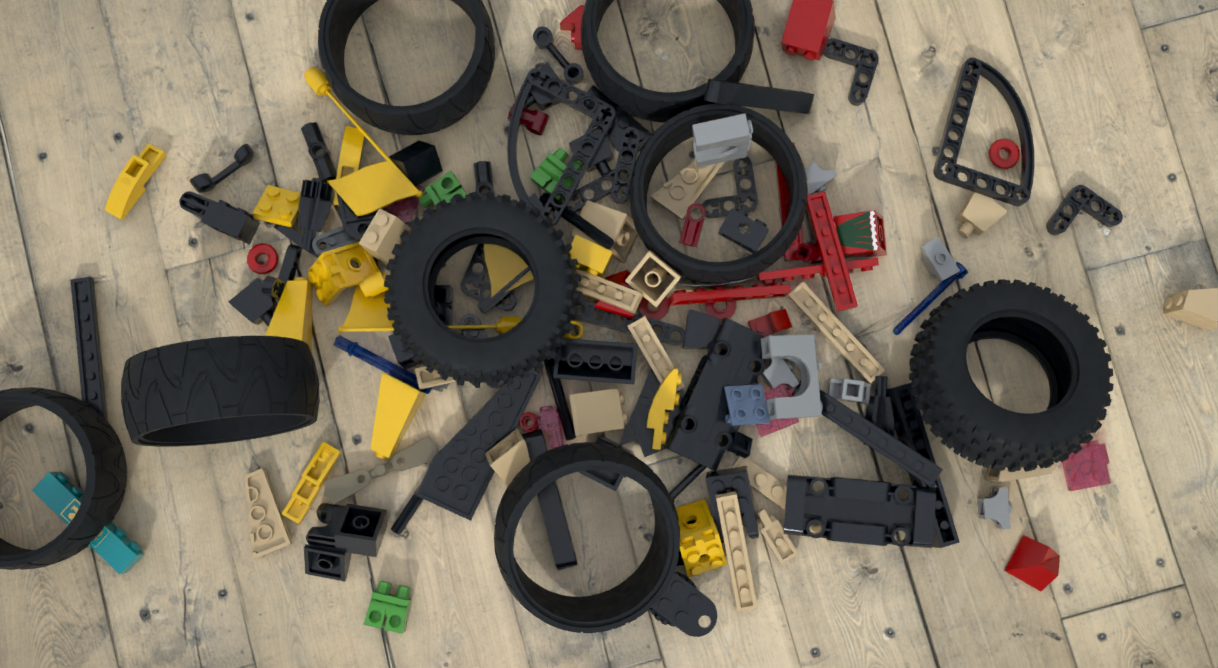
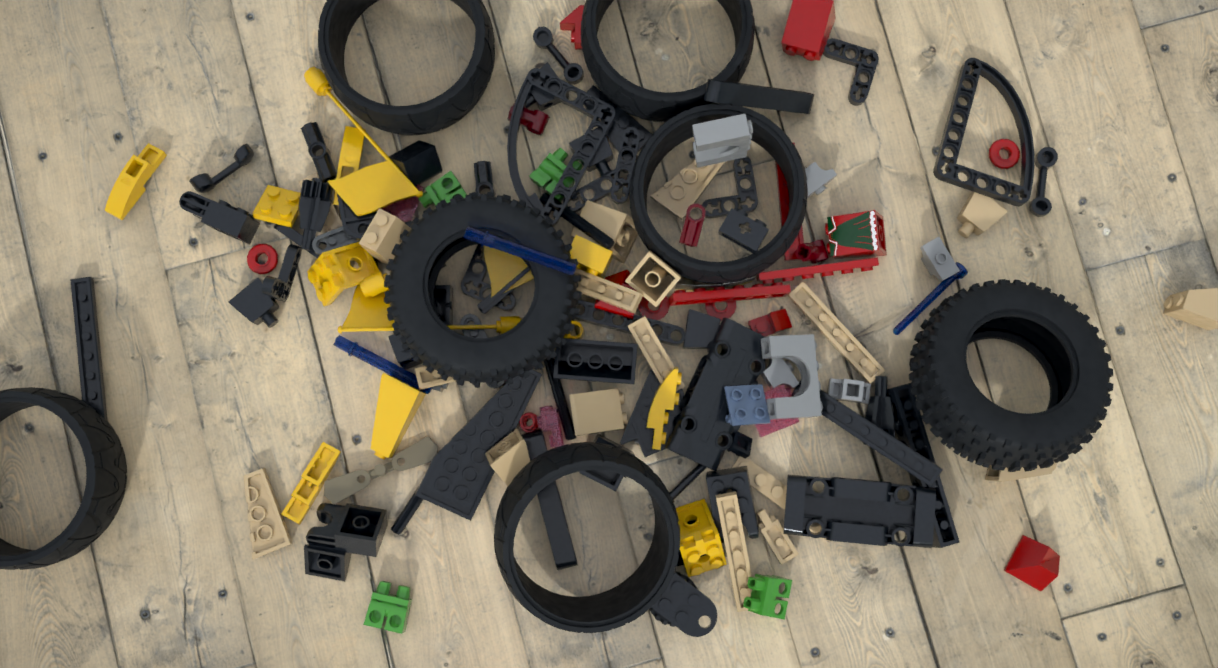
teal brick [32,472,145,574] -> none
black tyre [121,336,320,447] -> none
yellow slope [265,277,313,353] -> none
red plate [807,192,858,312] -> none
light grey brick [977,487,1012,529] -> none
black beam [1046,185,1123,235] -> none
clear pink plate [1062,440,1111,491] -> none
none -> clear blue axle [464,227,577,275]
none -> bright green hips [743,574,792,620]
none -> black piece [1029,147,1058,217]

